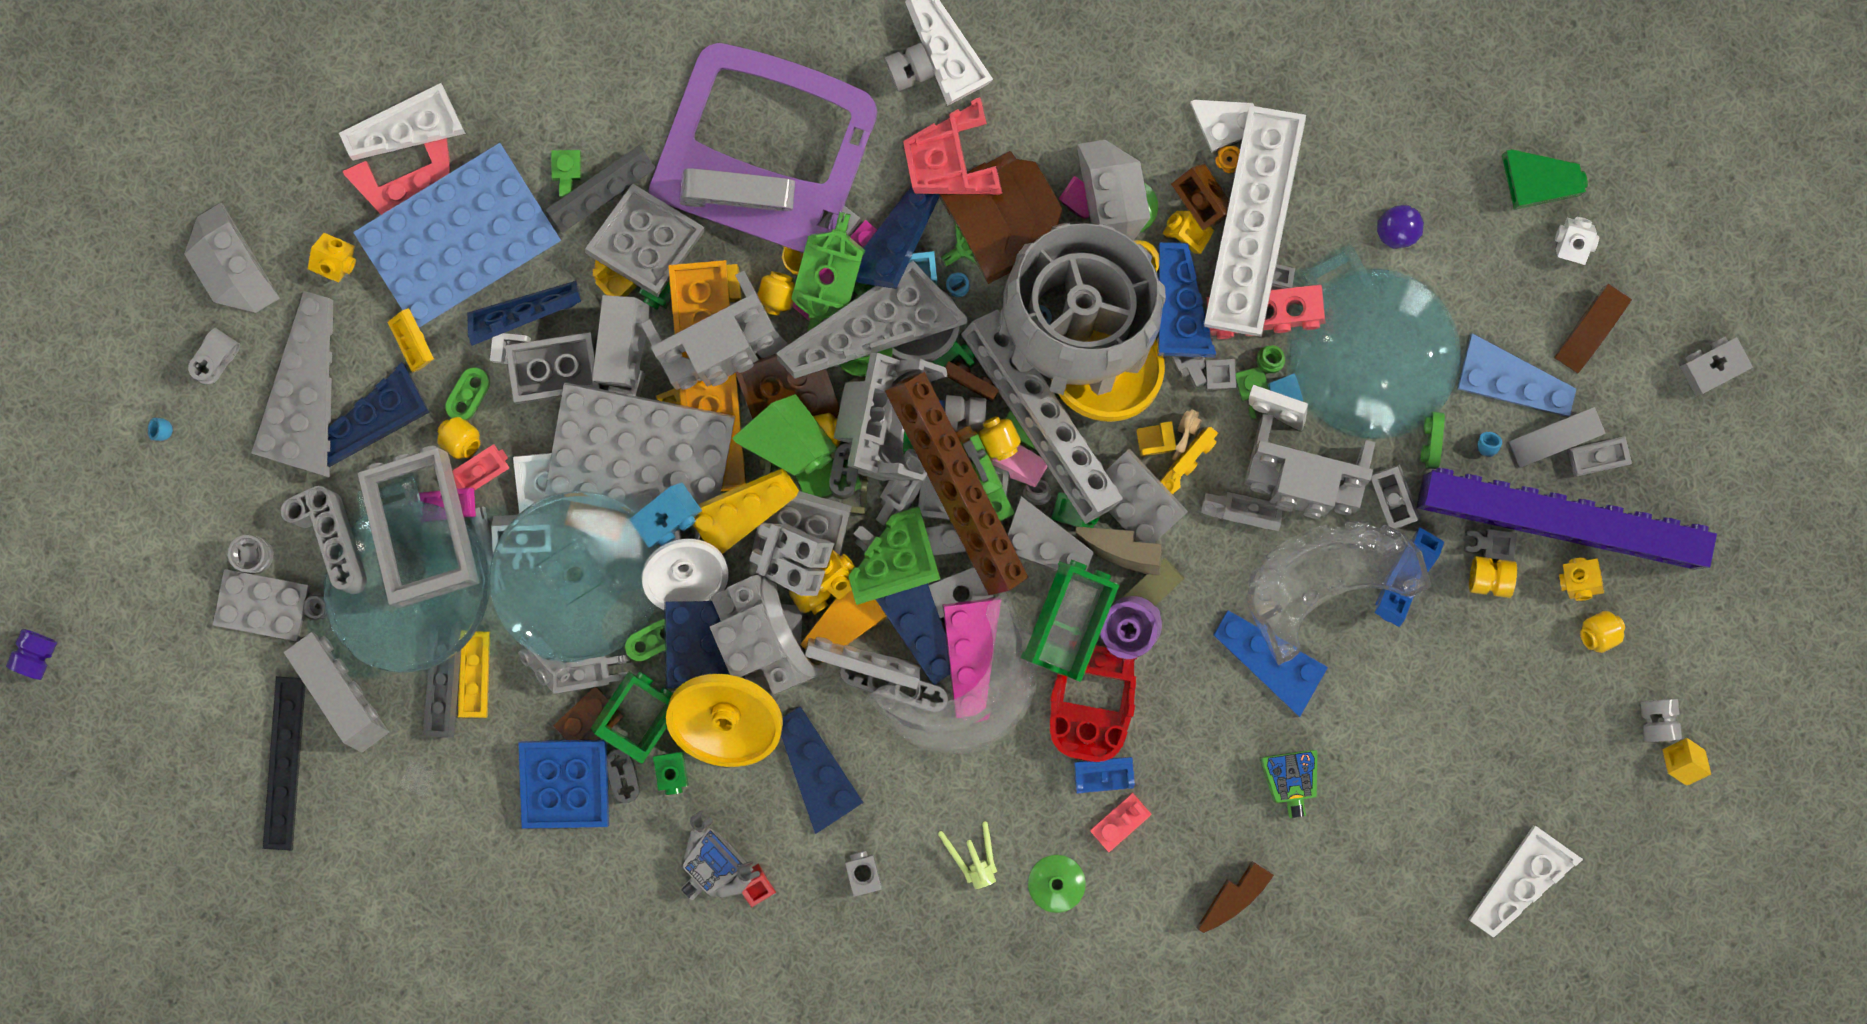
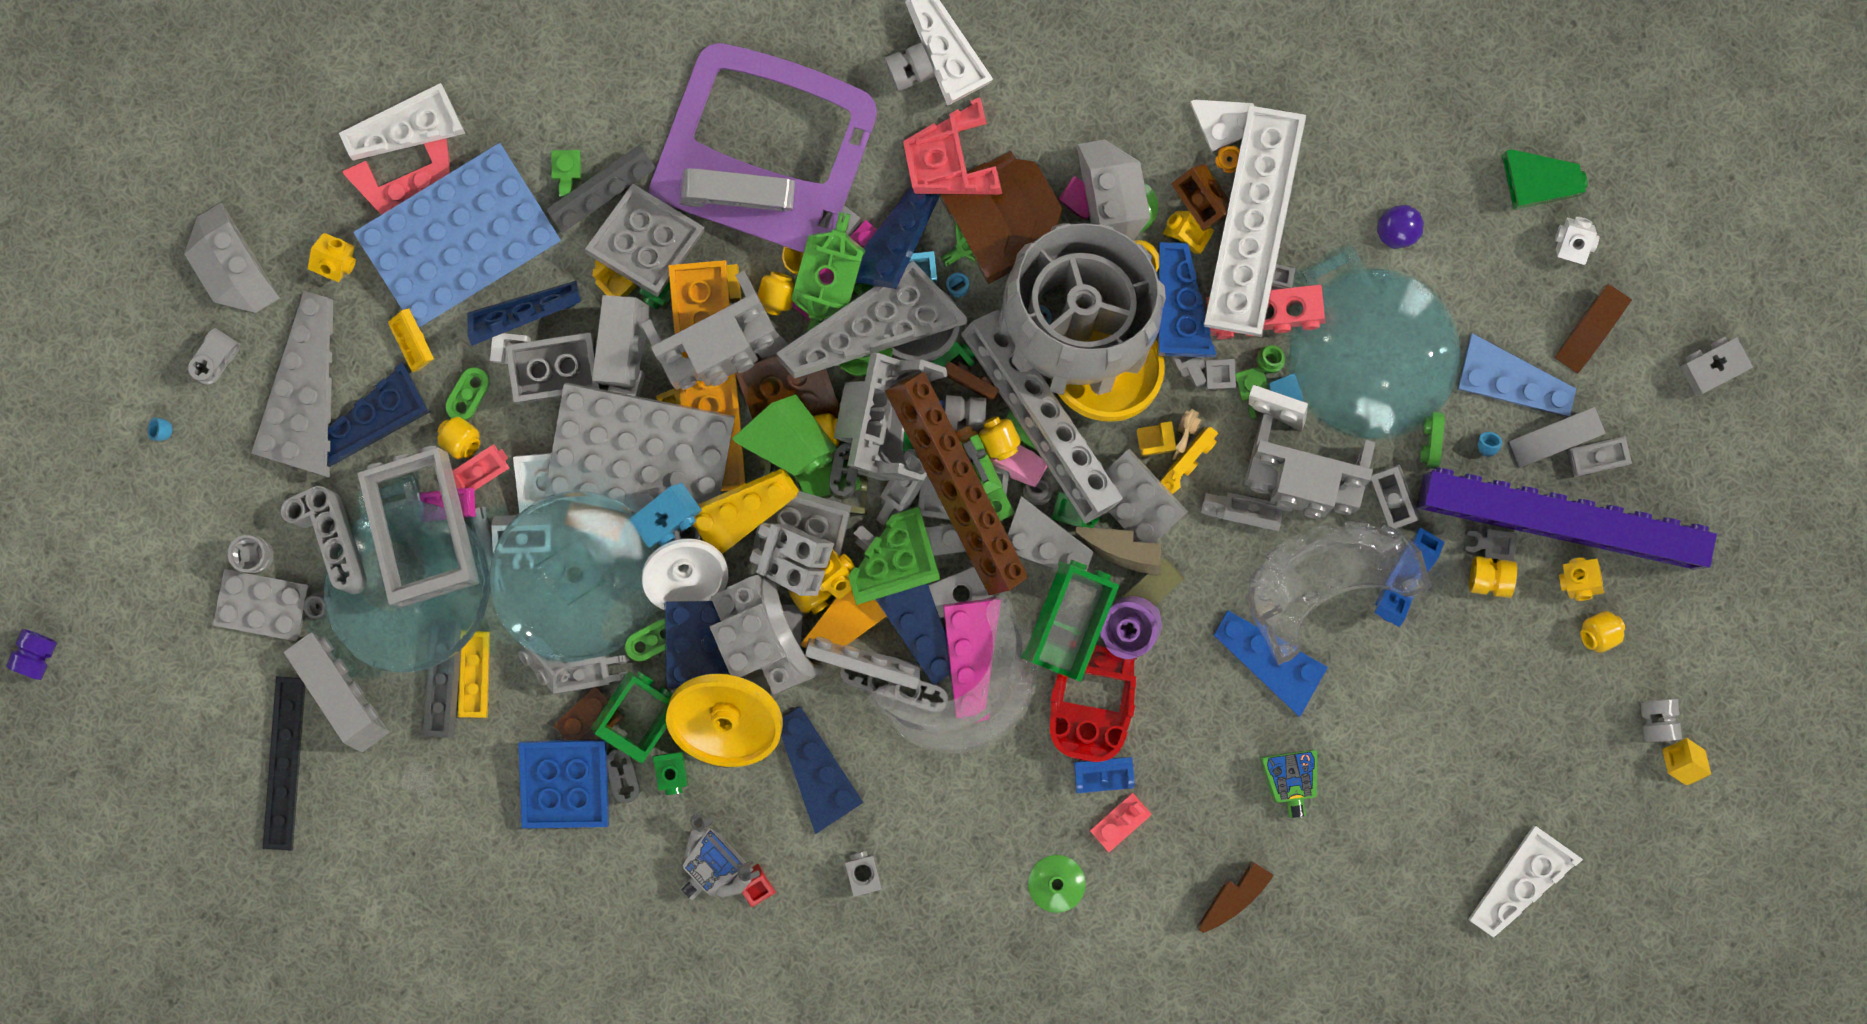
yellowish green plant [938,821,997,889] -> none

